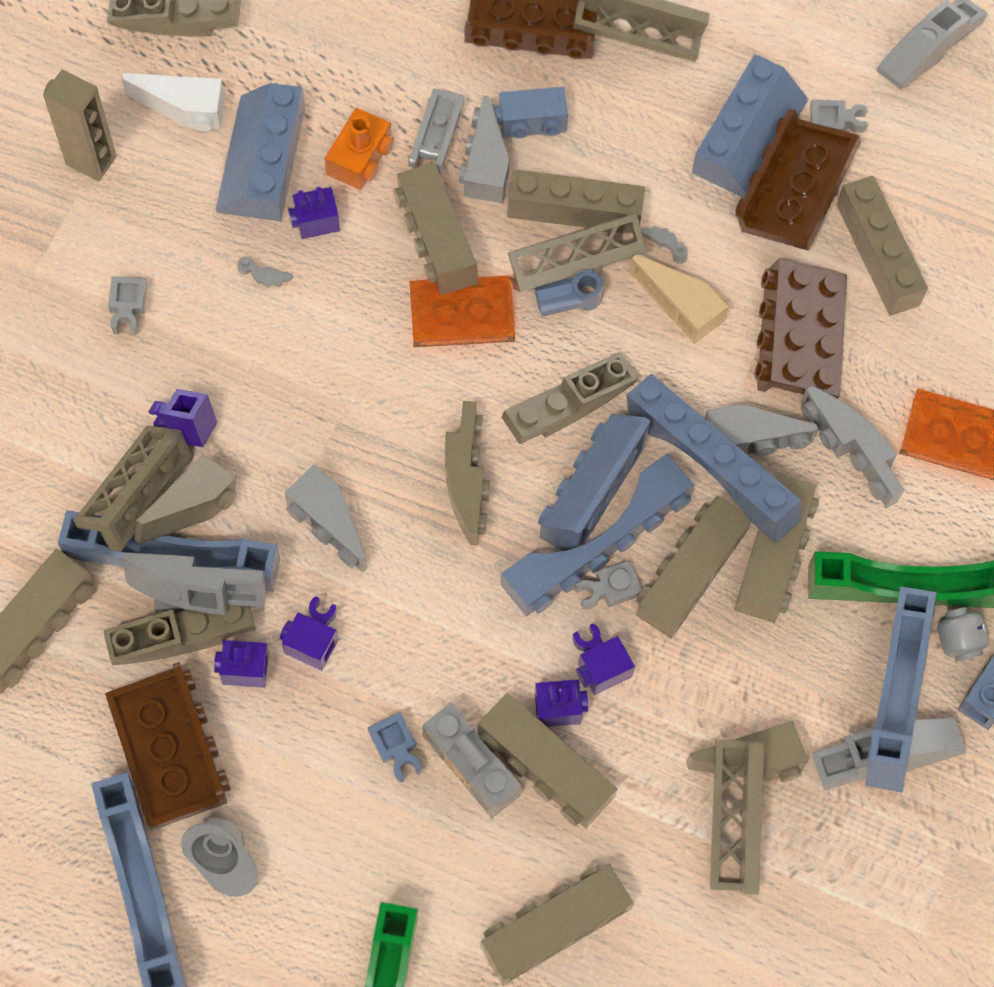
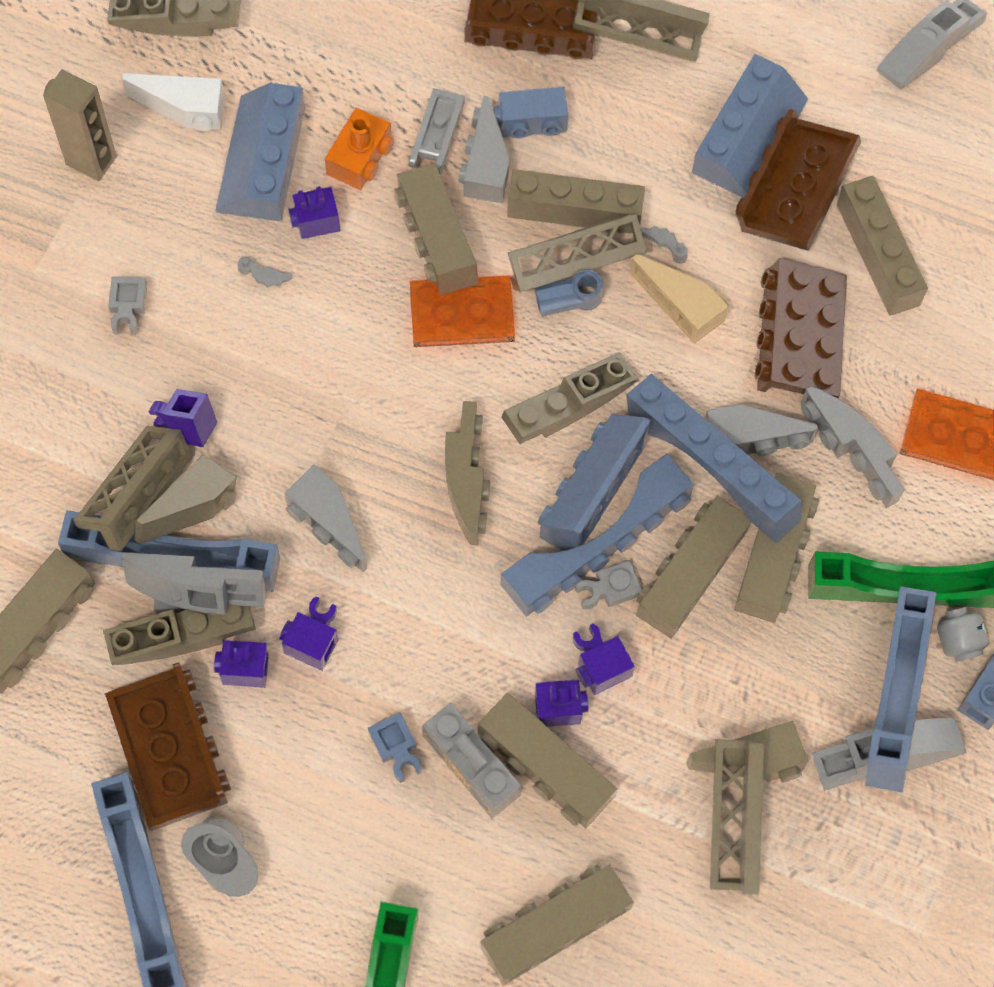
light grey plate [810,99,868,133] -> none

